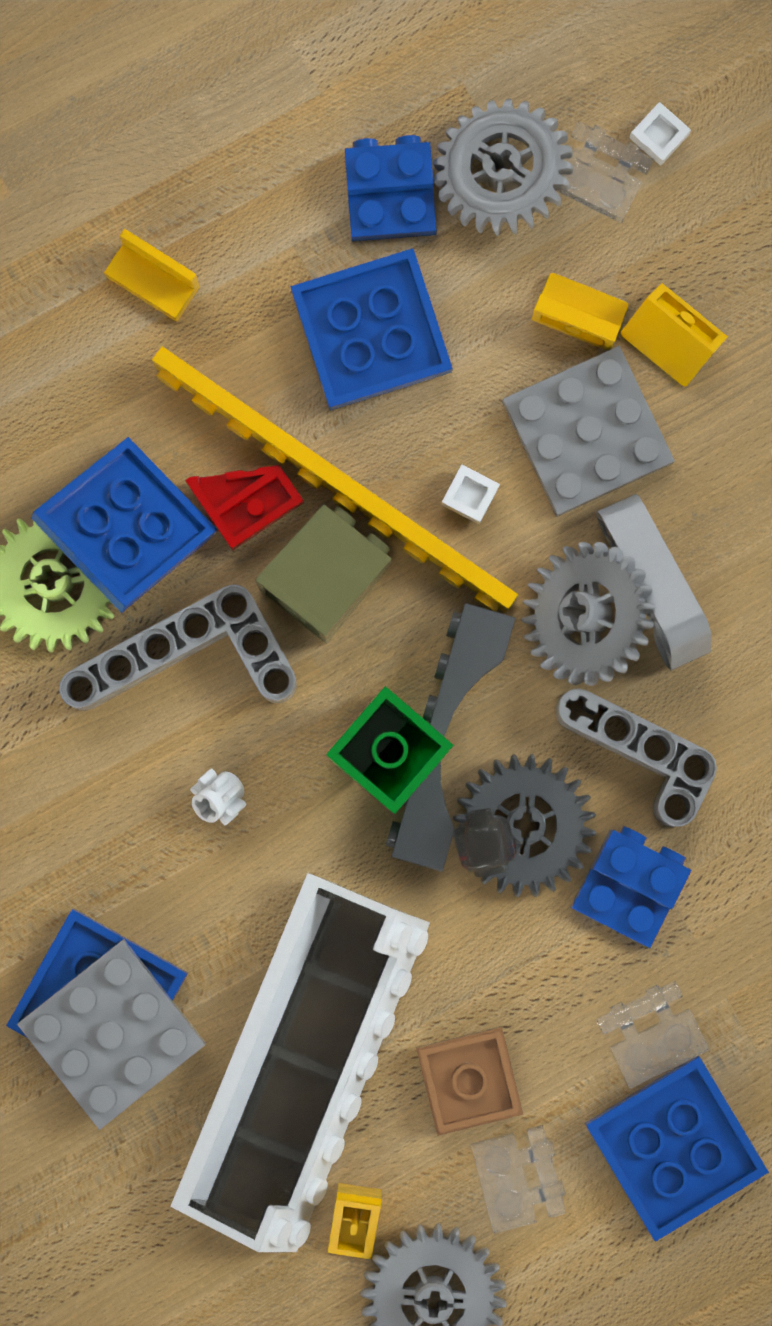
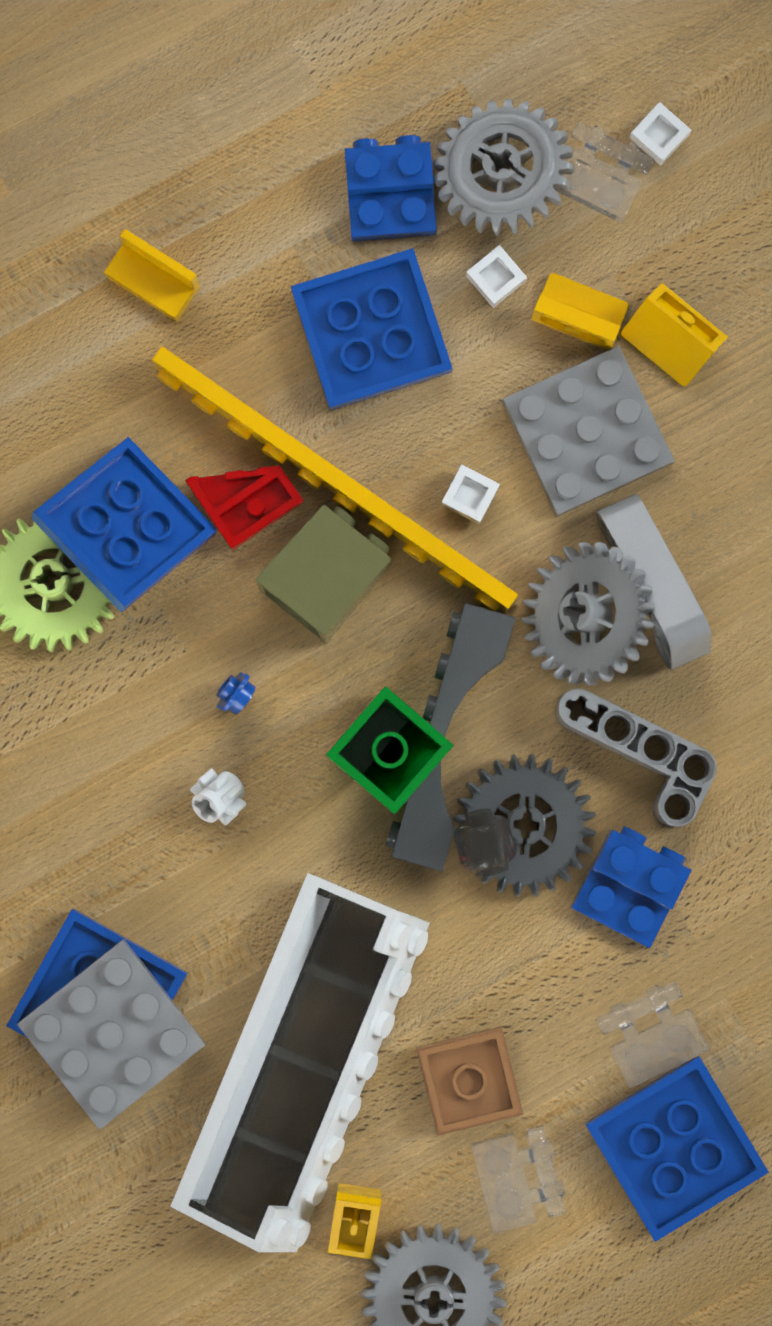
light grey beam [59,585,297,711] -> none
none -> blue plate [216,672,256,715]
none -> white plate [466,245,527,308]

